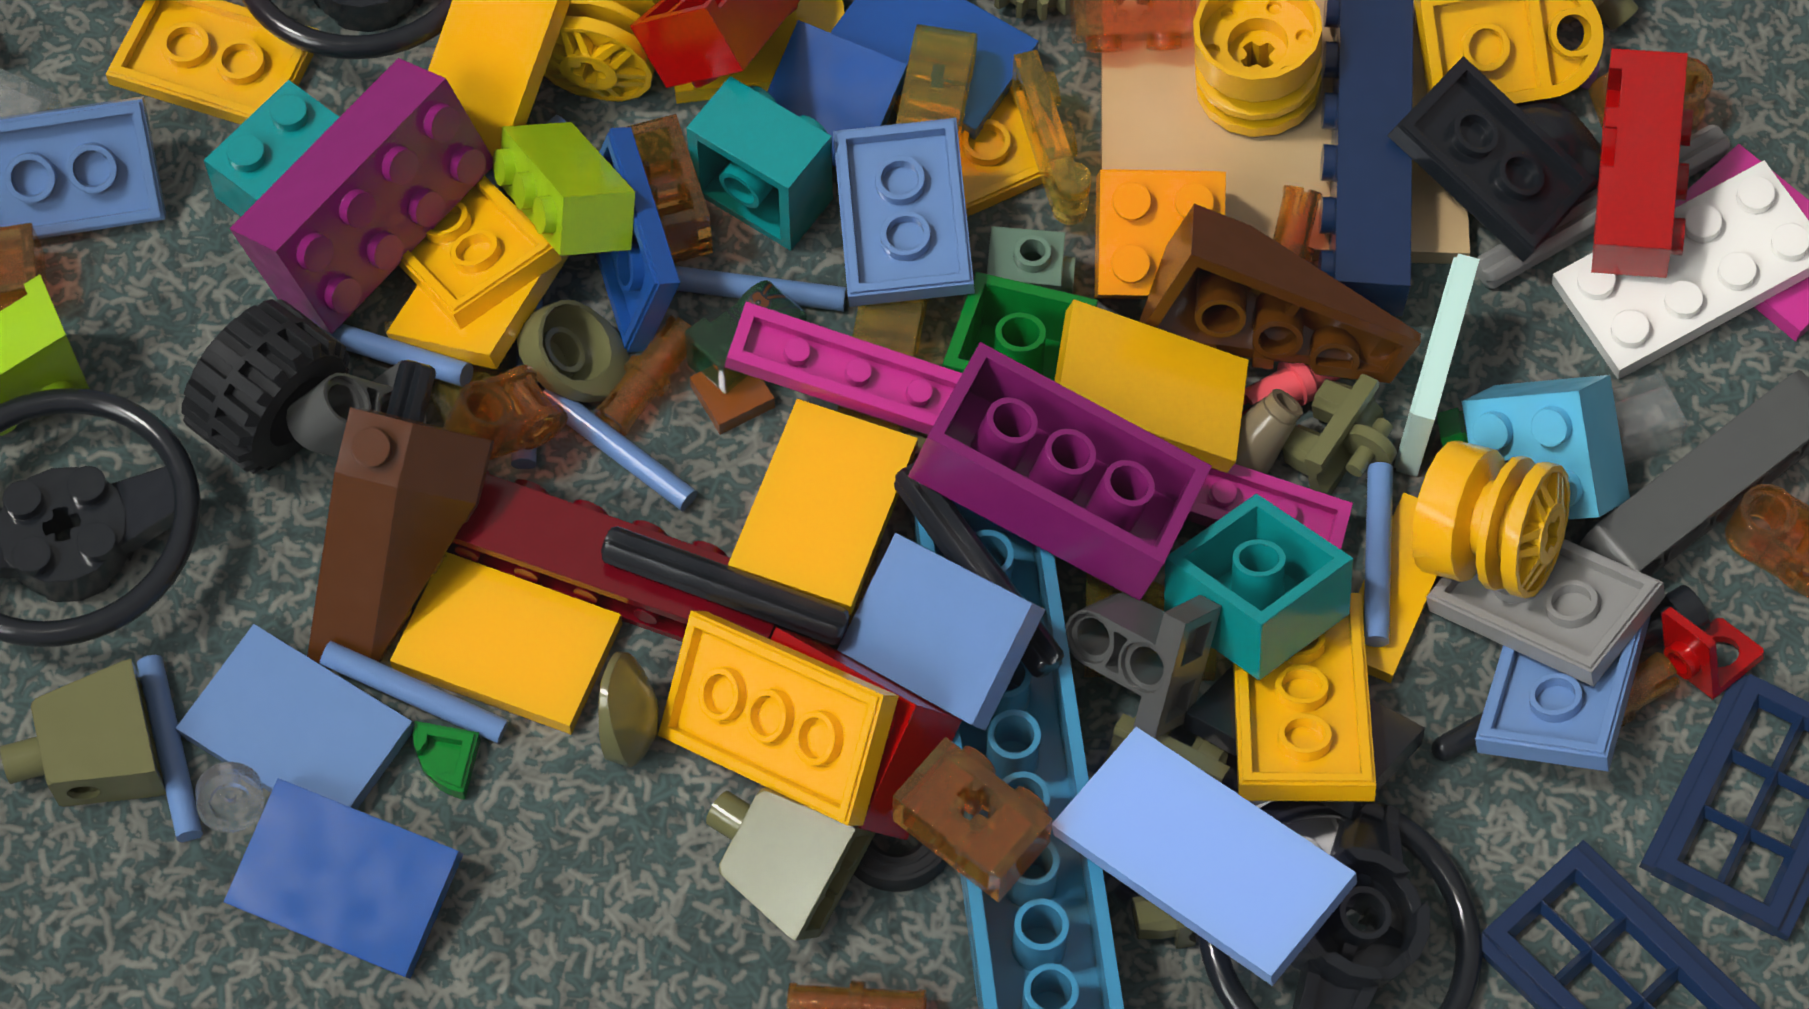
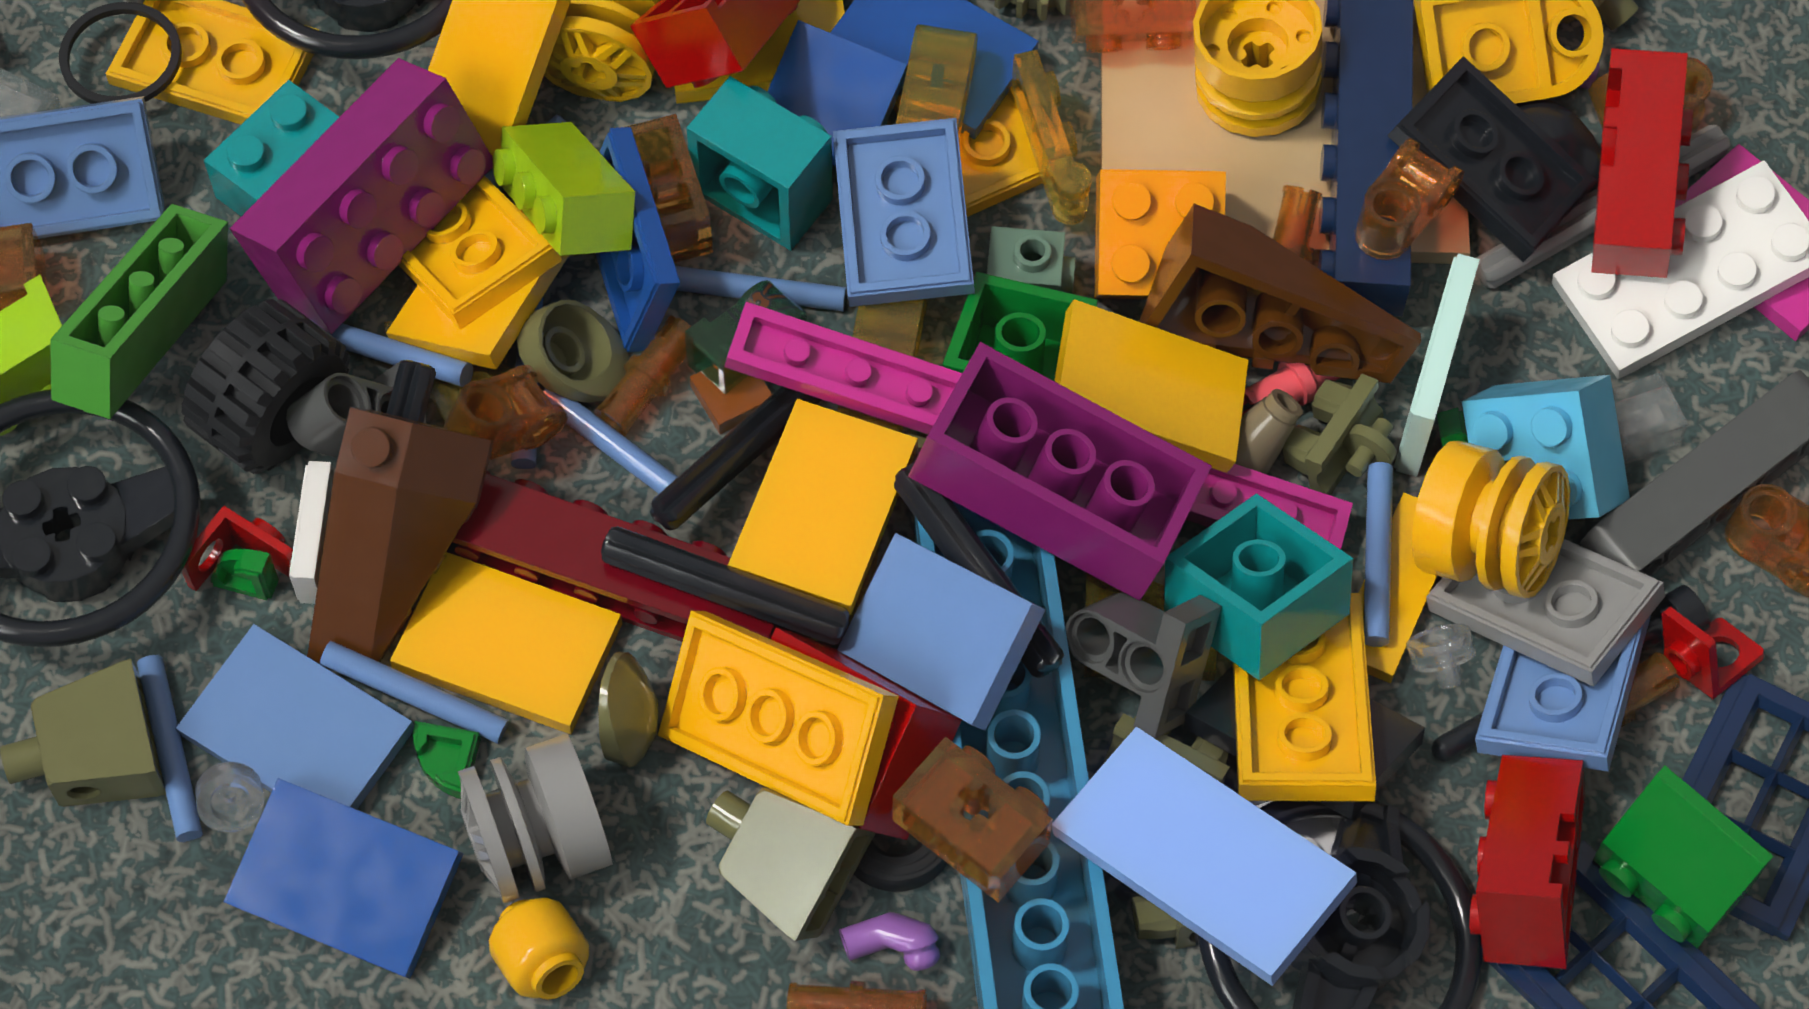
none -> bright green brick [50,204,228,419]
none -> black piece [59,2,182,104]
none -> red bracket [182,506,293,591]
none -> green tile [211,549,279,601]
none -> white tile [289,461,334,604]
none -> light grey wheel [458,733,613,904]
none -> yellow head [489,897,589,1000]
none -> black axle [650,386,822,531]
none -> medium lavender arm [839,912,940,971]
none -> clear orange piece [1355,138,1464,260]
none -> clear tile [1406,624,1476,689]
none -> red wedge [1469,755,1585,969]
none -> green slope [1593,765,1773,949]

